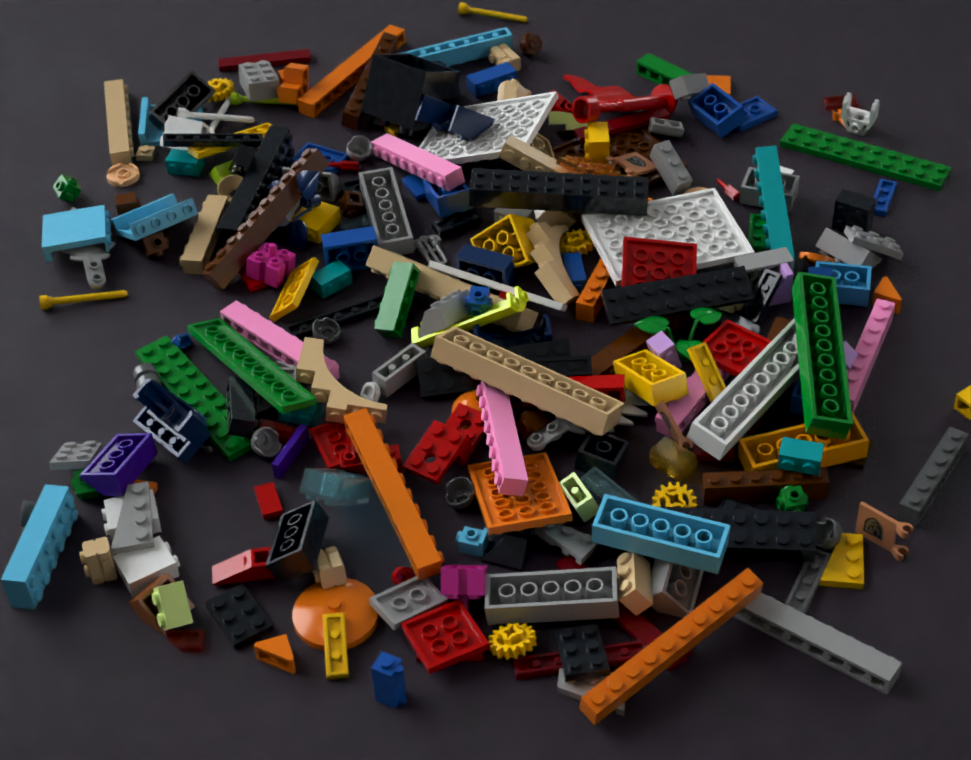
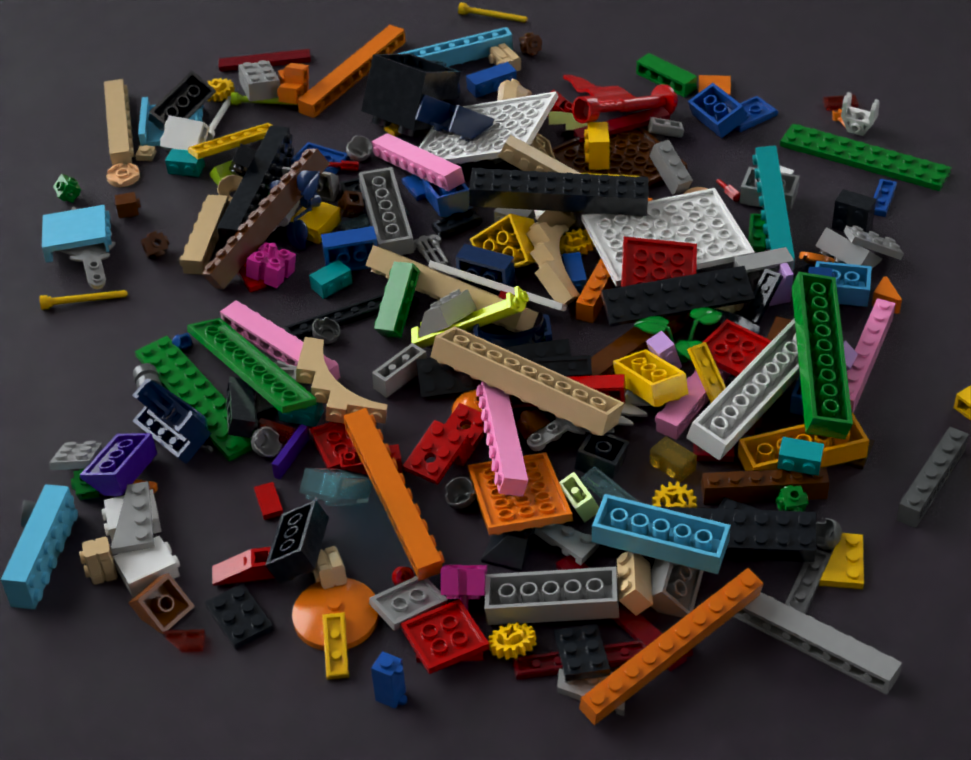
medium azure panel [111,194,198,241] -> none
yellowish green brick [151,580,193,631] -> none
black tile [163,133,263,147] -> none
white piece [177,108,255,123] -> none
orange slope [254,634,296,674] -> none
yellow tile [270,257,319,322] -> none
reddish brown brick [341,32,398,130] -> none
white tile [360,382,380,402] -> none
medium azure brick [456,526,489,557] -> none
blue brick [465,286,493,316] -> none
clear orange plate [556,155,620,176] -> none
nougat flag [604,152,657,177] -> none
nougat flag [656,400,693,455] -> none
light grey brick [669,73,709,101] -> none
nougat flag [855,501,913,561] -> none

